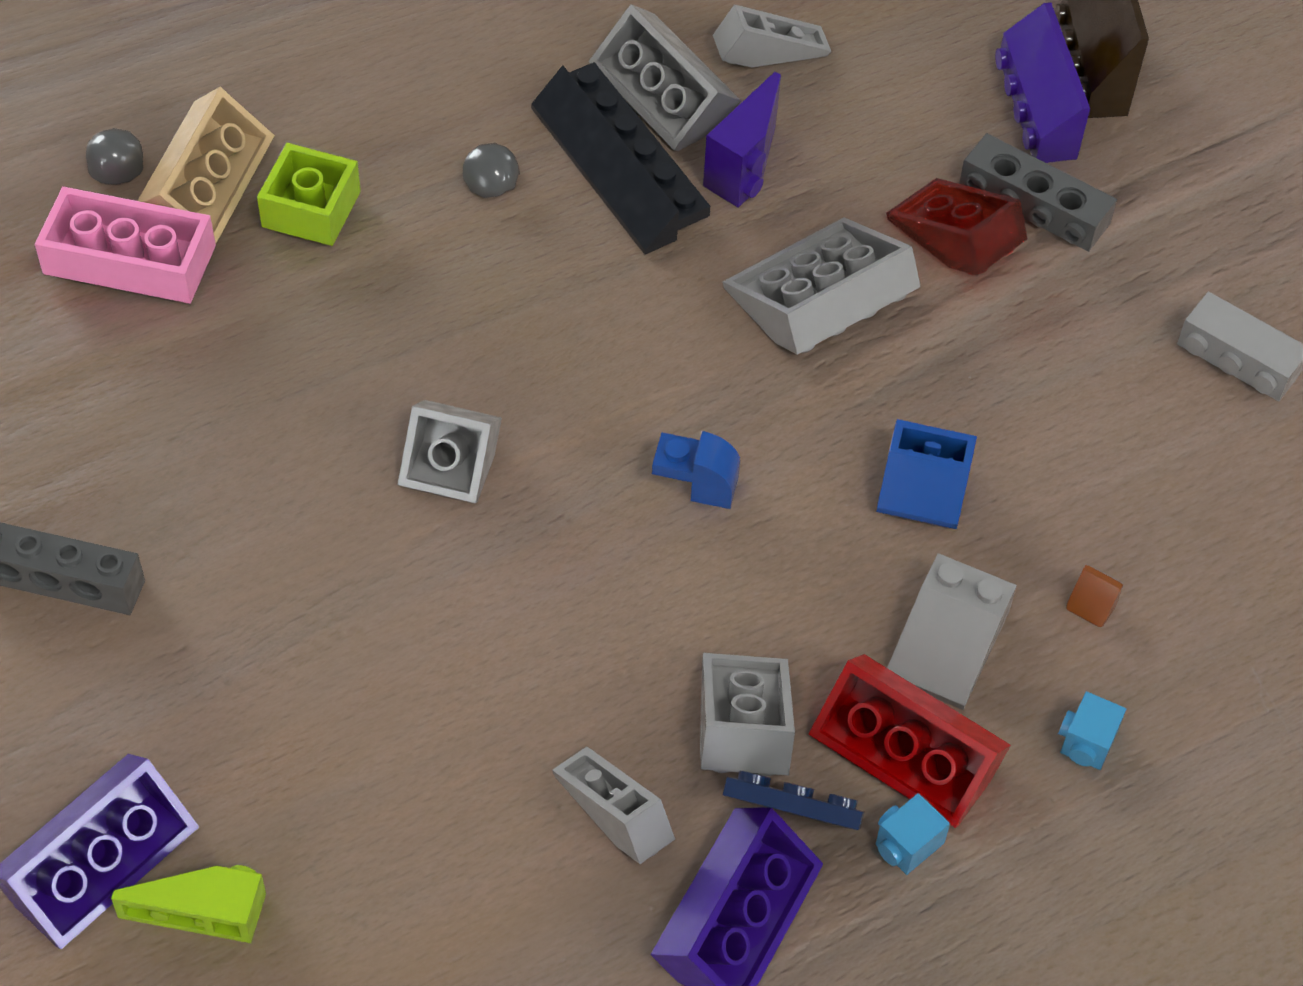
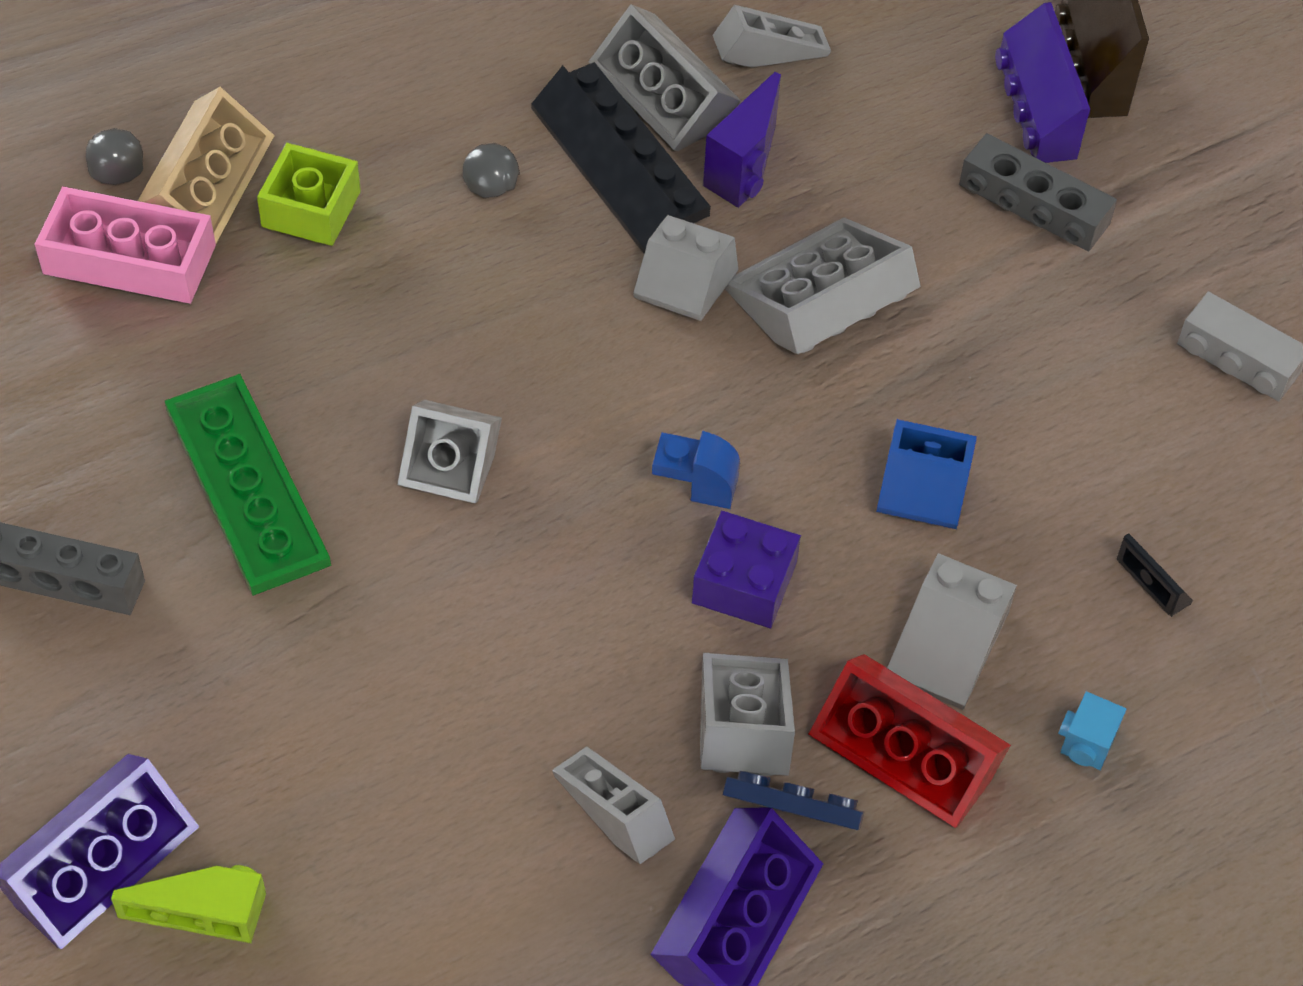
dark azure brick [875,793,950,875] -> none
clear red slope [886,178,1028,276] -> none
dark orange slope [1066,565,1123,627] -> none
none -> green plate [164,374,331,596]
none -> light grey slope [633,215,739,321]
none -> dark purple brick [692,510,801,629]
none -> black slope [1116,533,1193,617]

